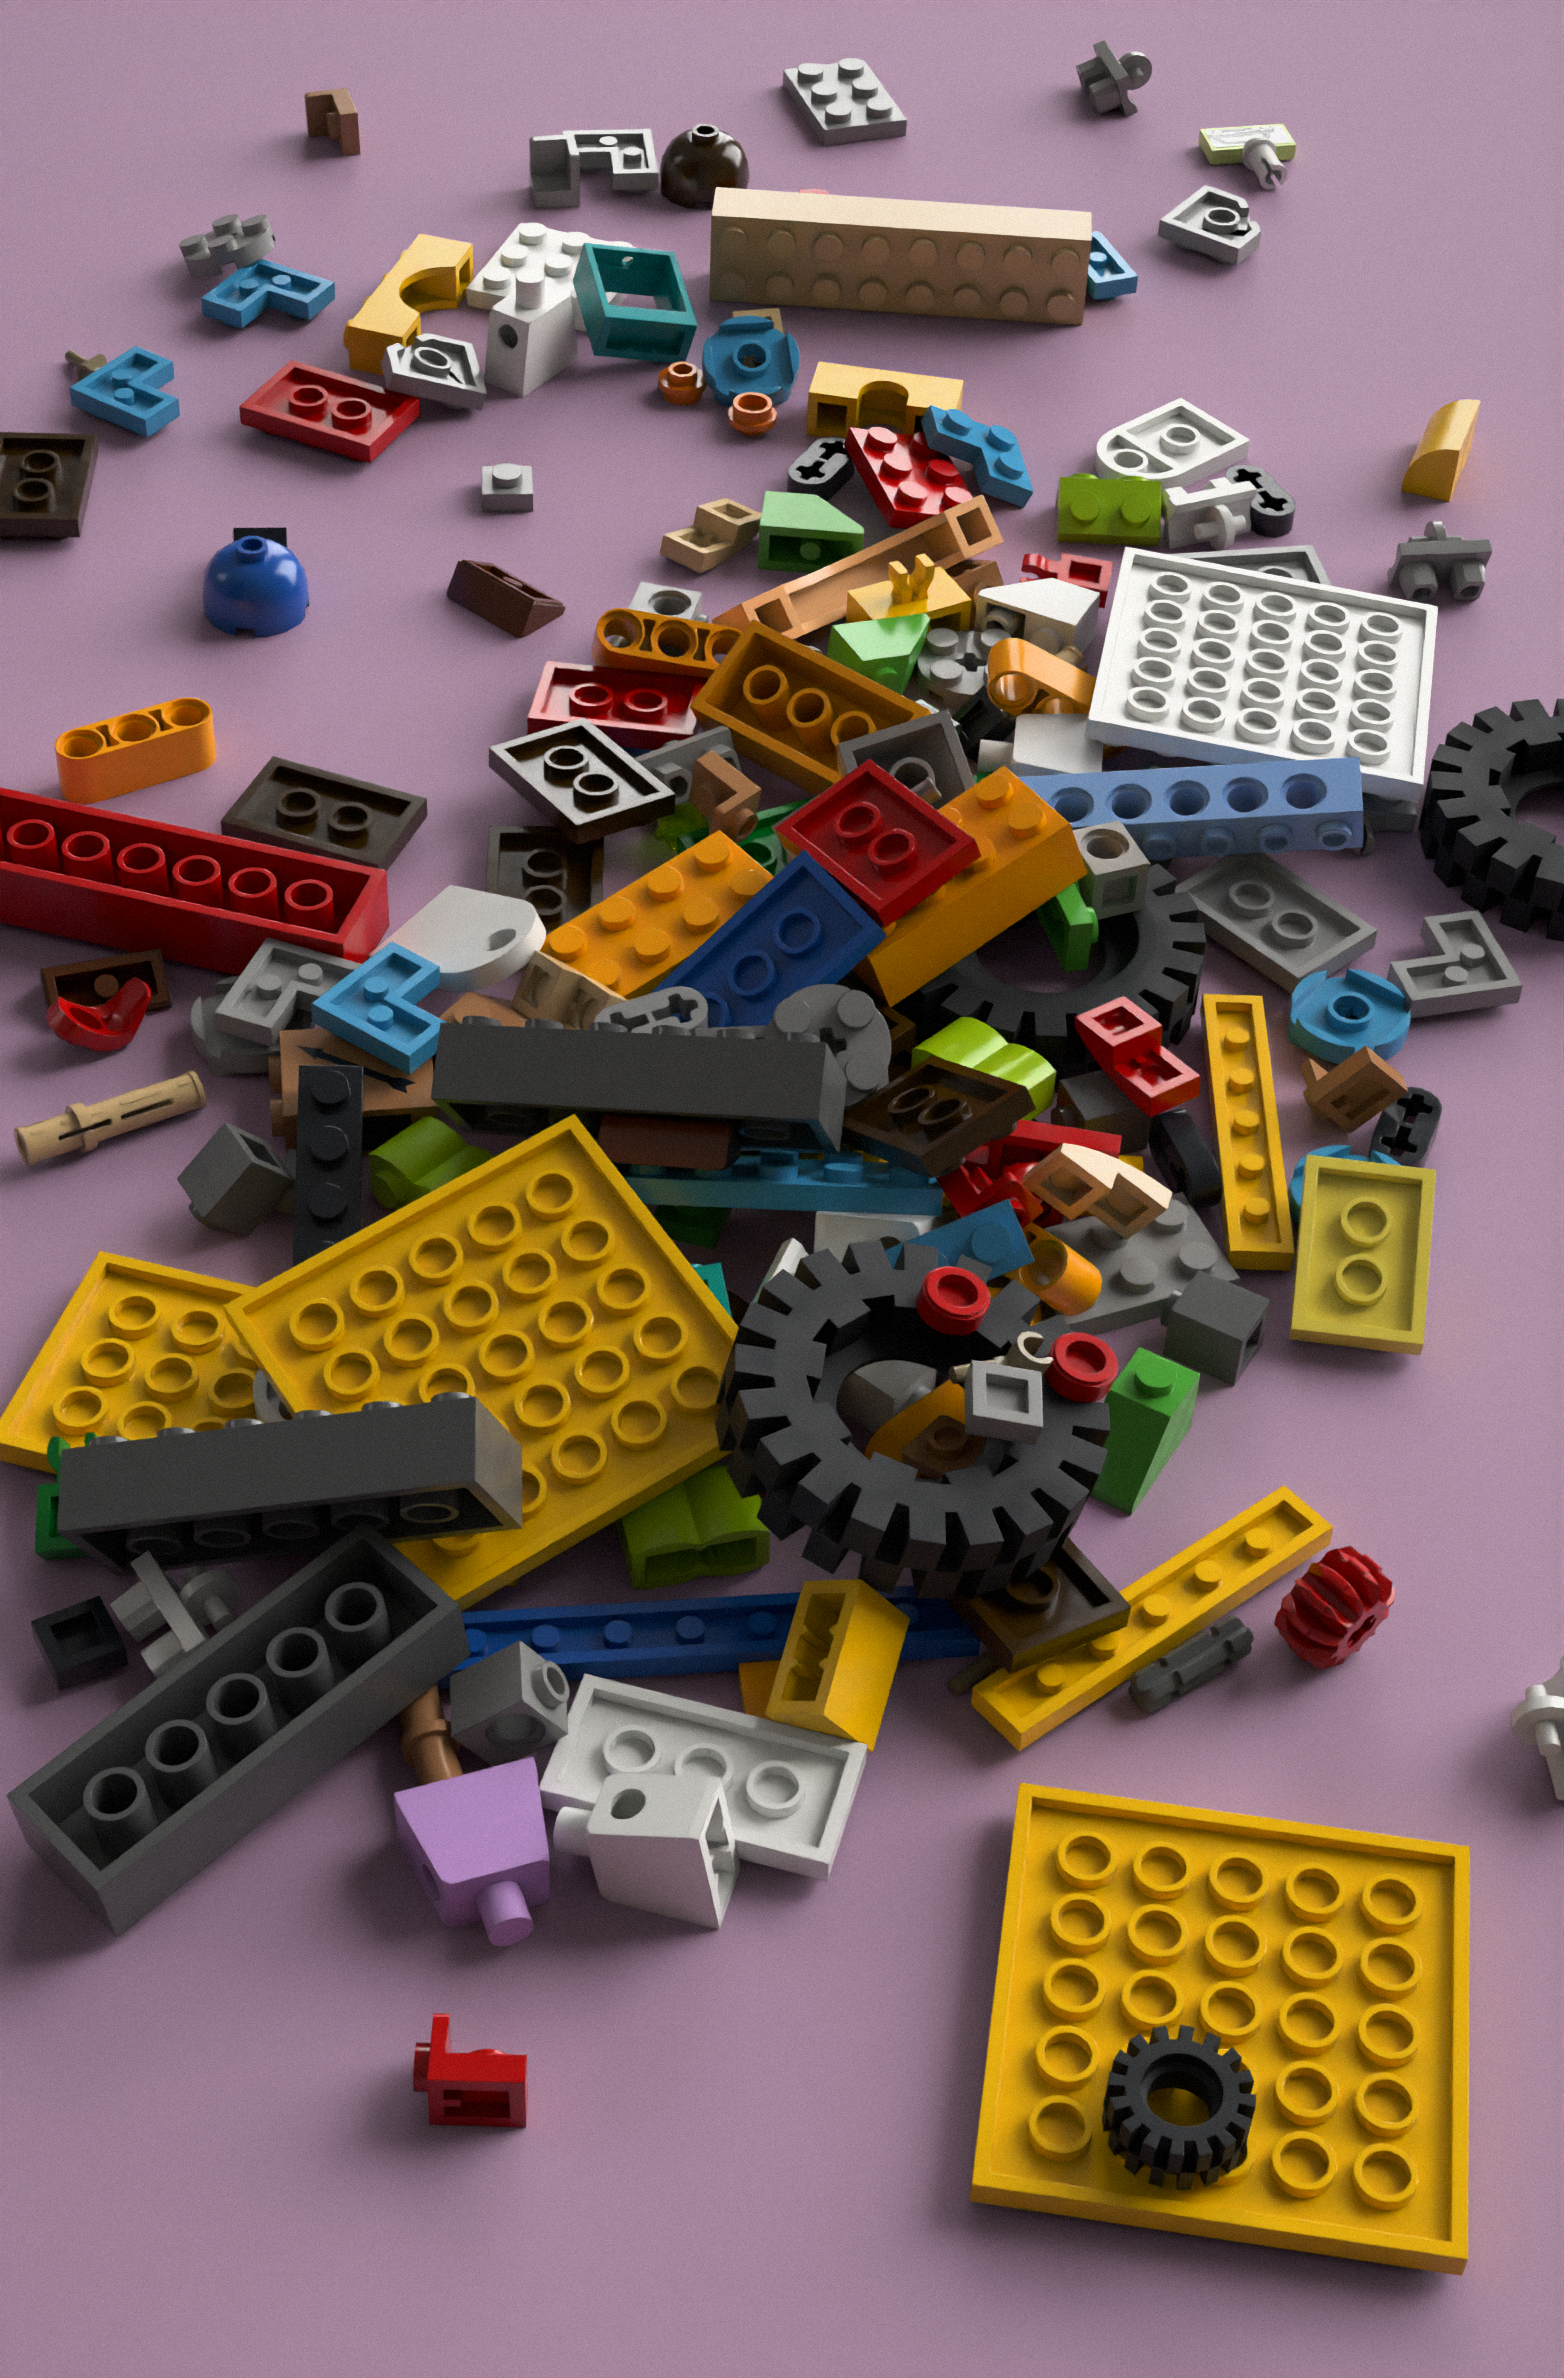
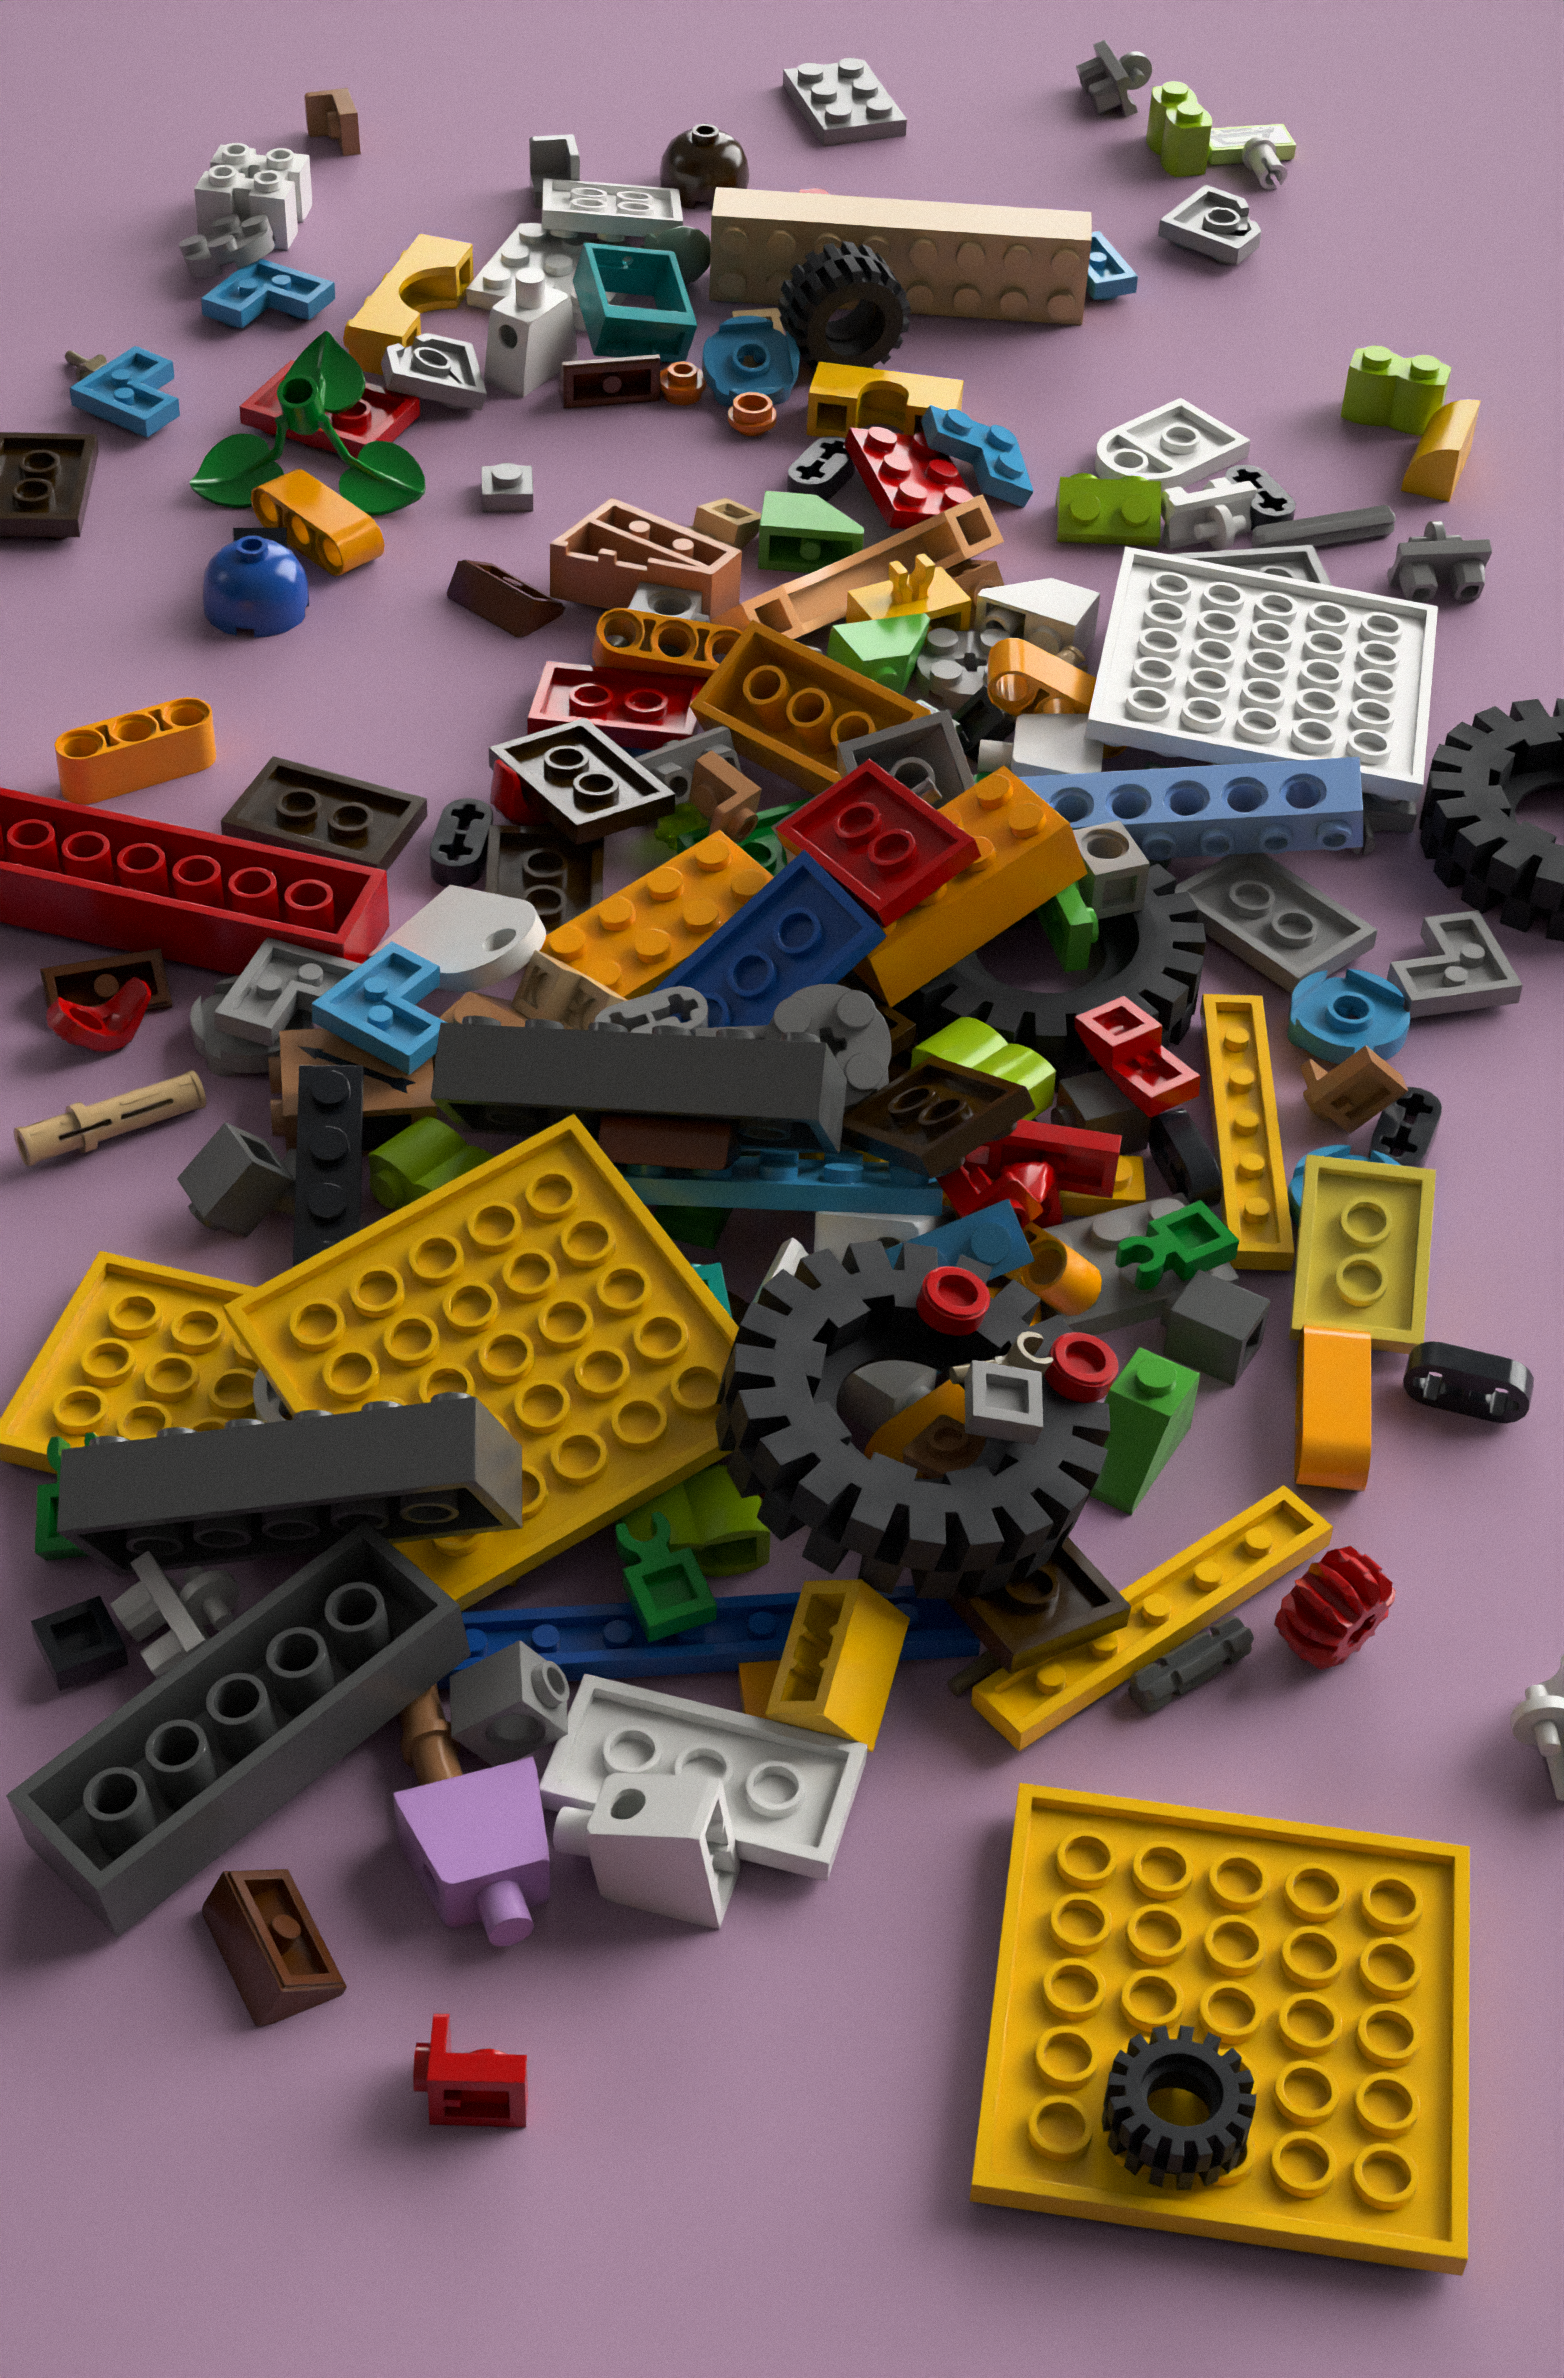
light grey plate [563,129,659,193] -> none
plate [1019,553,1113,608] -> none
tan slope [1022,1143,1173,1240] -> none
none -> green plant [189,331,426,516]
none -> white brick [194,143,312,250]
none -> reddish brown slope [202,1869,347,2026]
none -> light orange beam [251,469,385,576]
none -> black beam [430,798,493,888]
none -> red hair [490,759,550,826]
none -> white plate [542,178,683,242]
none -> nougat wedge [550,497,742,624]
none -> reddish brown slope [559,354,660,408]
none -> green plate [616,1511,717,1642]
none -> sand green hair [640,226,711,285]
none -> black tyre [778,241,911,371]
none -> green plate [1115,1200,1239,1290]
none -> lime brick [1146,81,1212,177]
none -> light grey axle [1251,505,1396,549]
none -> light orange beam [1294,1325,1371,1492]
none -> lime brick [1341,345,1452,436]
none -> black beam [1403,1341,1534,1423]

